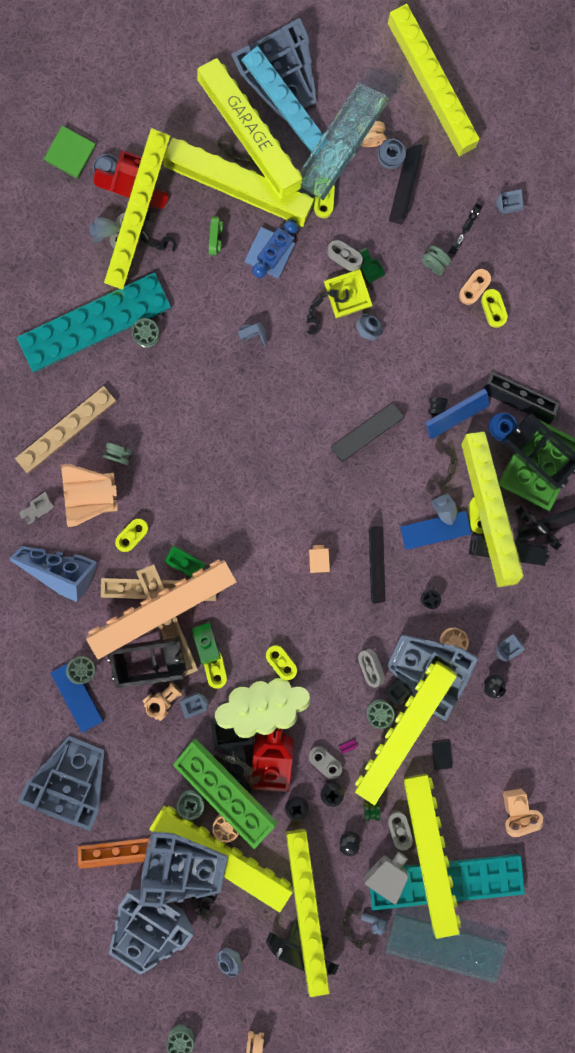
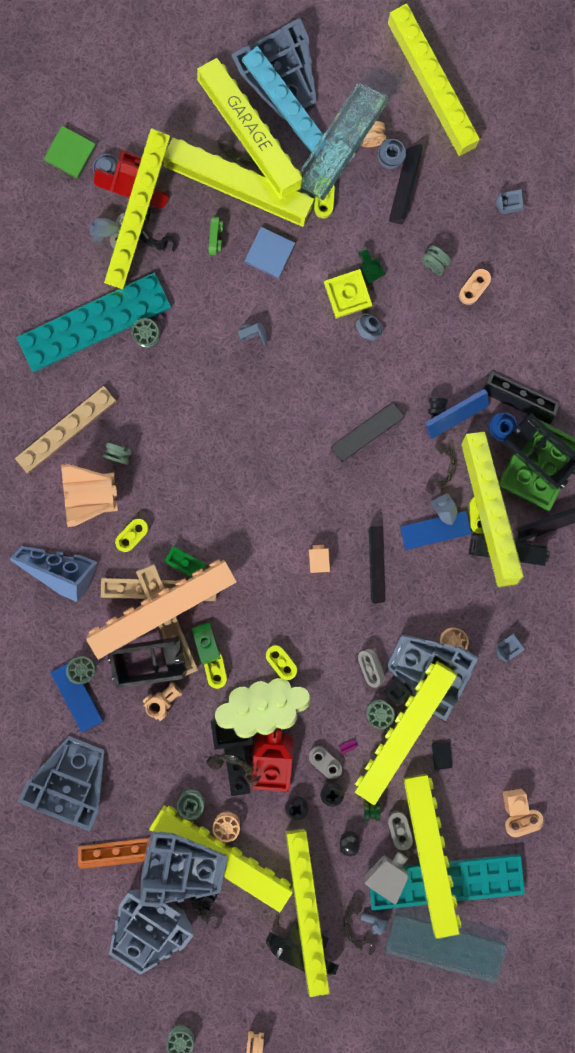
light grey plate [20,492,54,525] -> none
bright green plate [173,739,278,849] -> none
sand blue plate [179,693,209,719] -> none
sand blue plate [216,948,243,977] -> none
blue plate [252,219,299,278] -> none
black piece [306,289,351,335] -> none
light grey plate [327,240,363,271] -> none
black wheel [421,590,441,609] -> none
black piece [448,203,483,257] -> none
neon yellow plate [481,289,508,328] -> none
black piece [483,675,507,698] -> none
black piece [515,505,562,550] -> none

